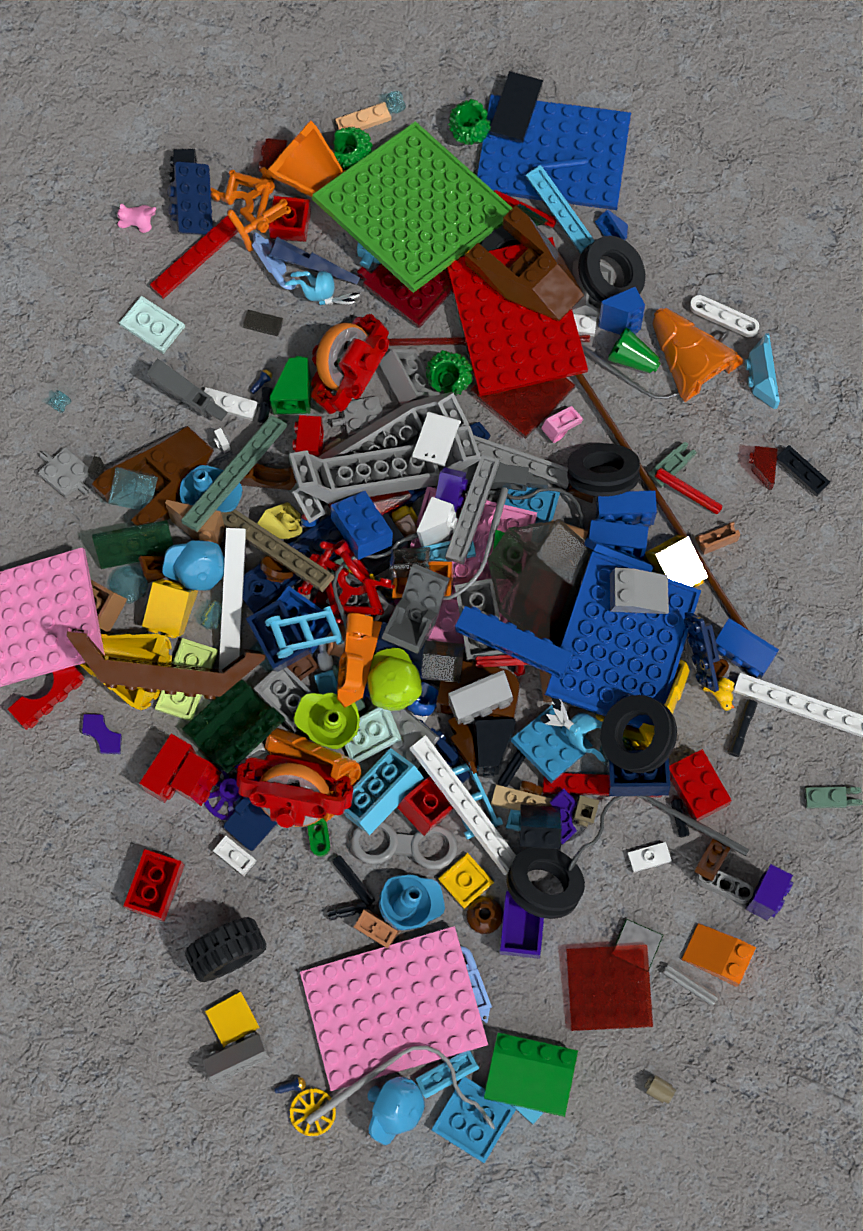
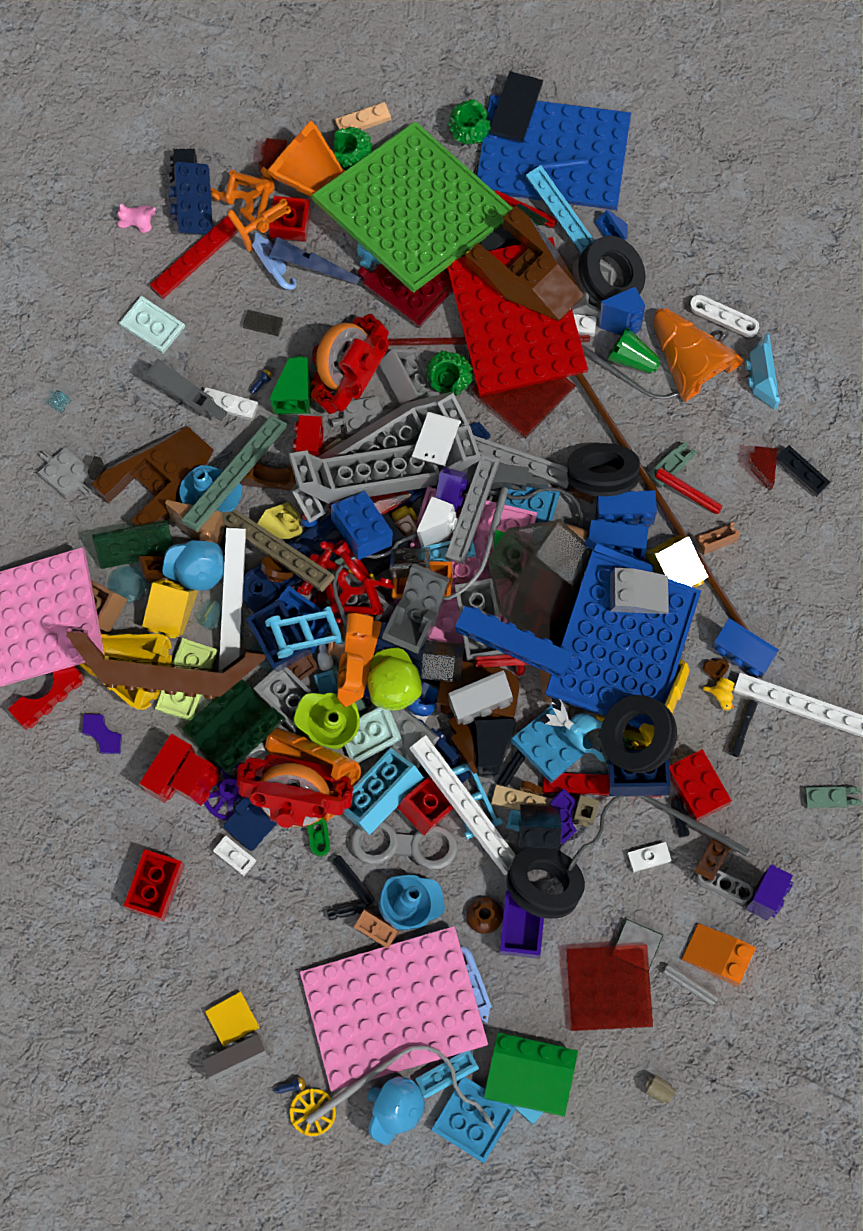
clear light blue slope [108,467,158,510] -> none
black tyre [185,917,267,982] -> none
white plate [214,428,231,453] -> none
black axle [258,387,273,424] -> none
medium azure hair [285,271,360,305] -> none
clear light blue wheel [386,91,406,113] -> none
yellow tile [438,853,494,909] -> none
bright pink plate [541,406,583,443] -> none
dark blue bracket [684,611,720,692] -> none

